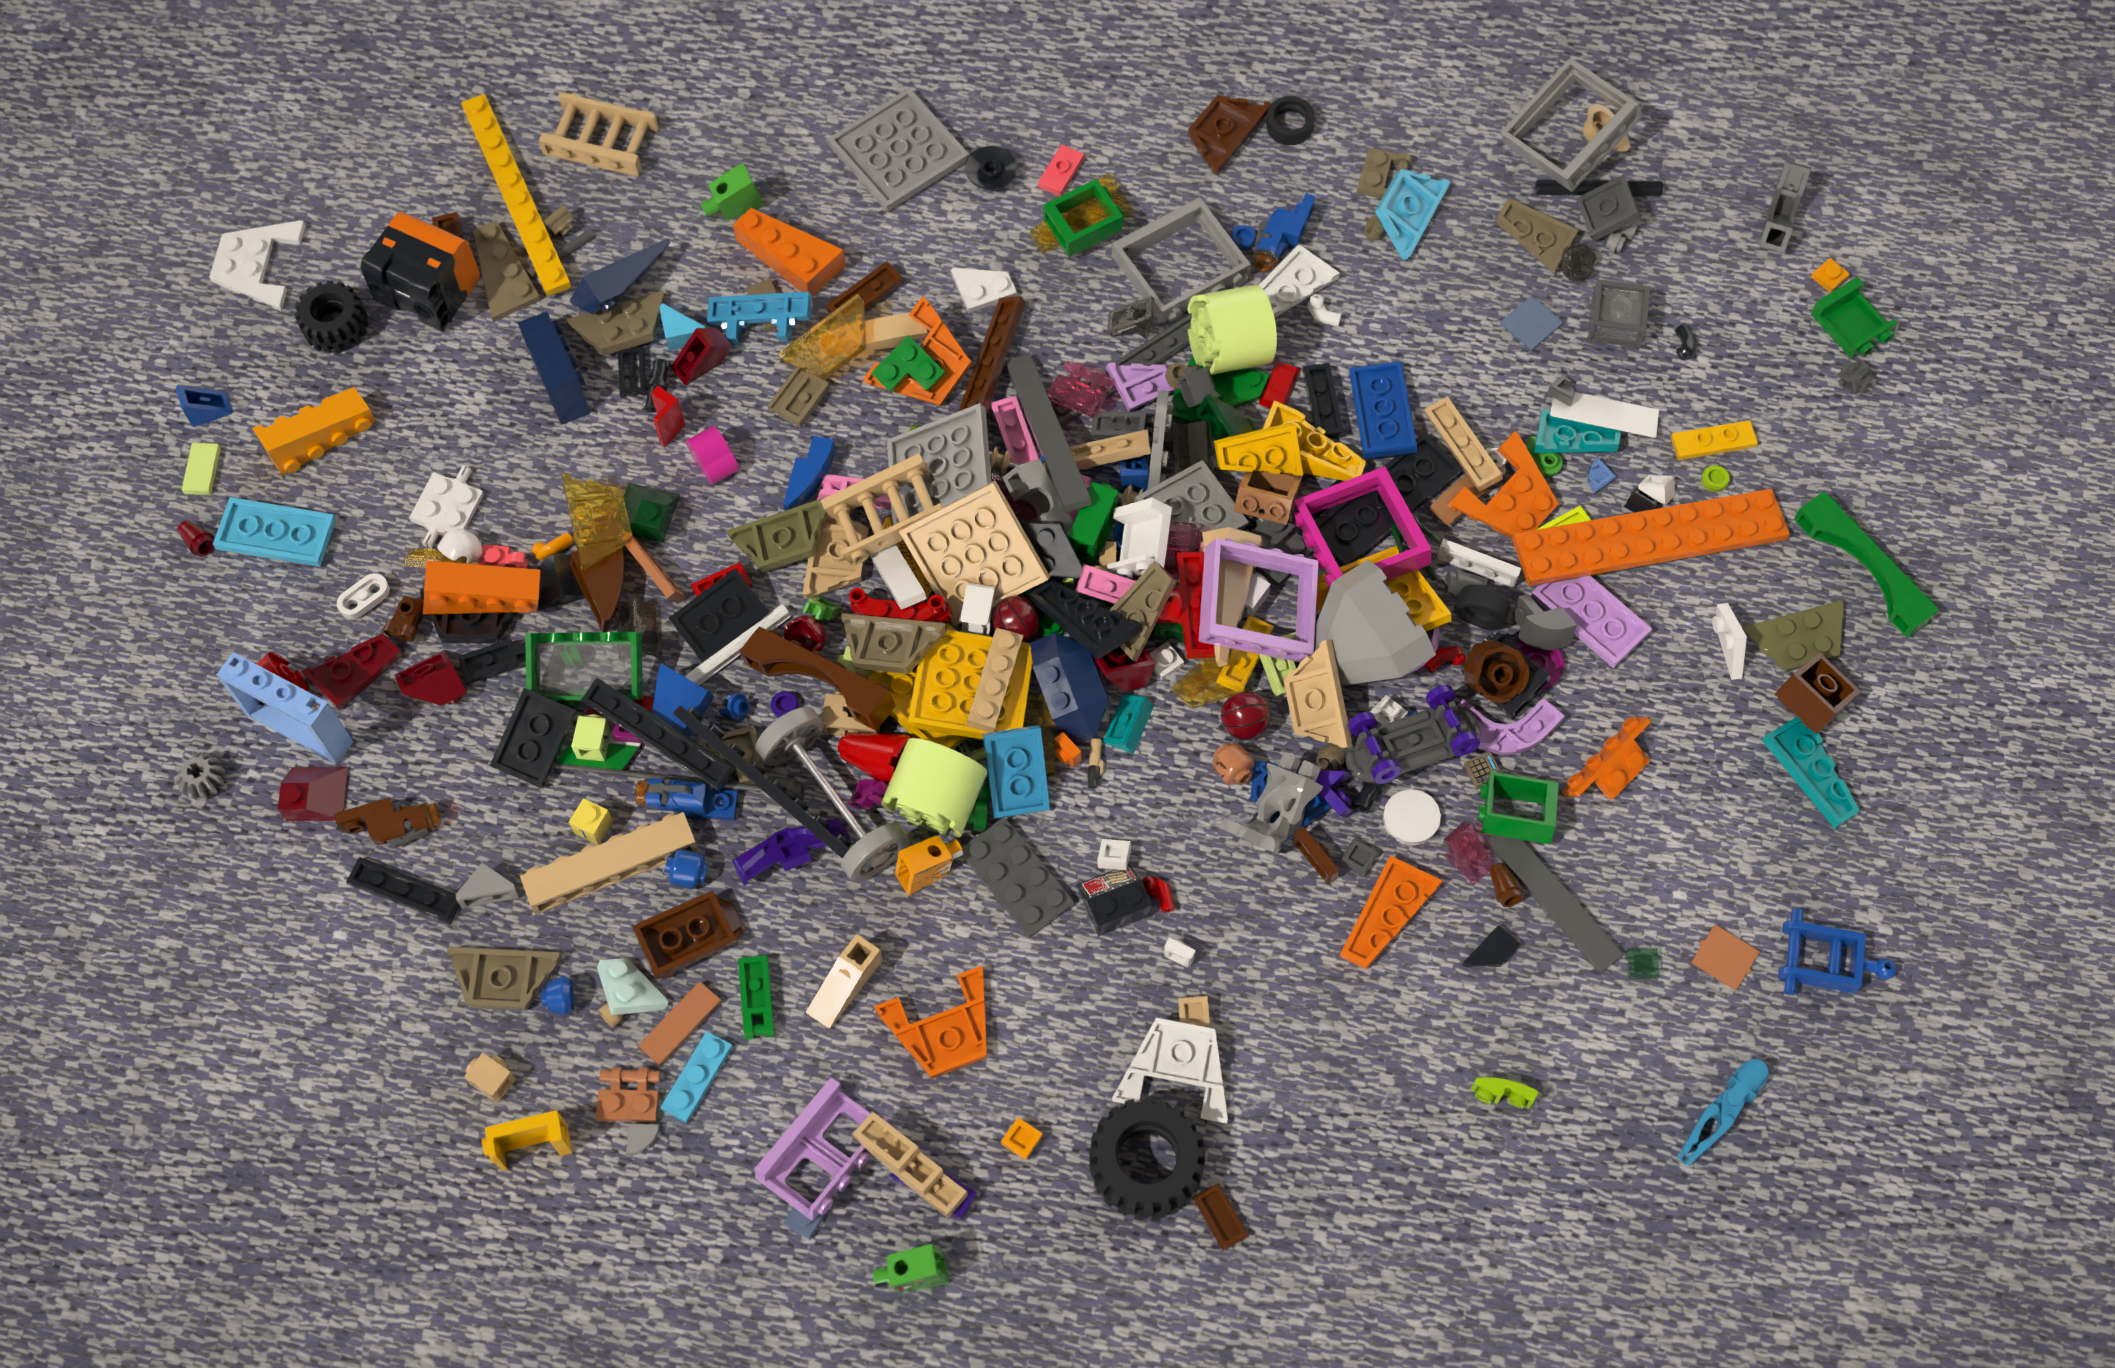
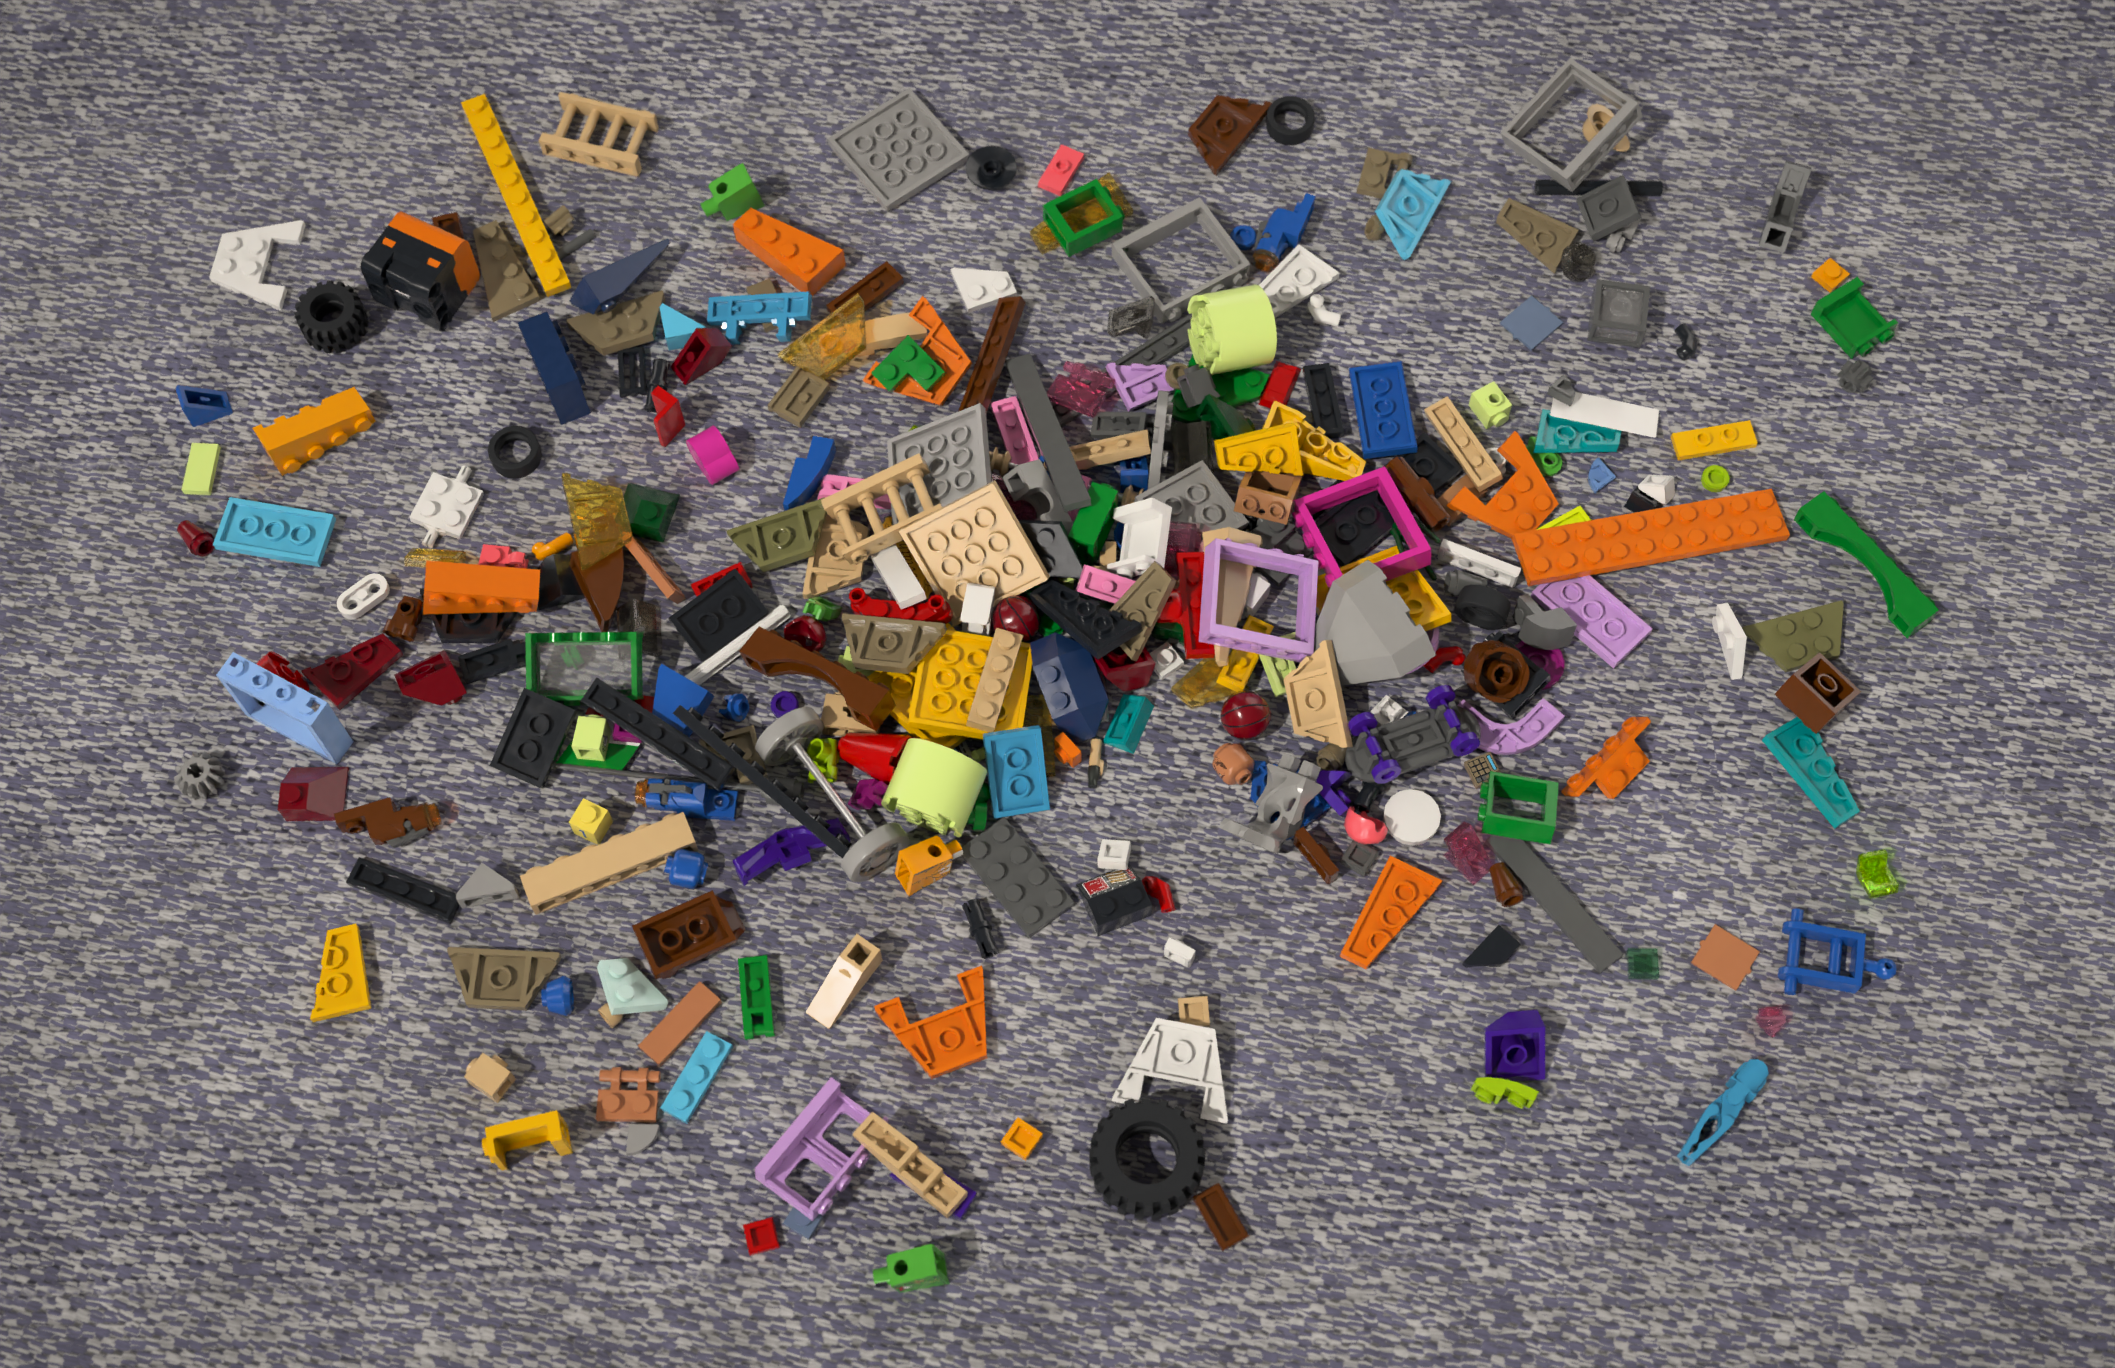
white hair [438,528,482,564] -> none
none -> yellow wing [310,924,371,1022]
none -> black tyre [488,425,542,479]
none -> red tile [743,1217,780,1256]
none -> lime plate [807,738,840,784]
none -> black pin [962,899,999,959]
none -> coral hair [1344,806,1388,844]
none -> reddish brown piece [1385,457,1451,532]
none -> yellowish green brick [1469,381,1512,429]
none -> dark purple slope [1484,1010,1545,1082]
none -> clear pink plate [1755,1007,1786,1038]
none -> clear neon green bracket [1856,849,1899,899]

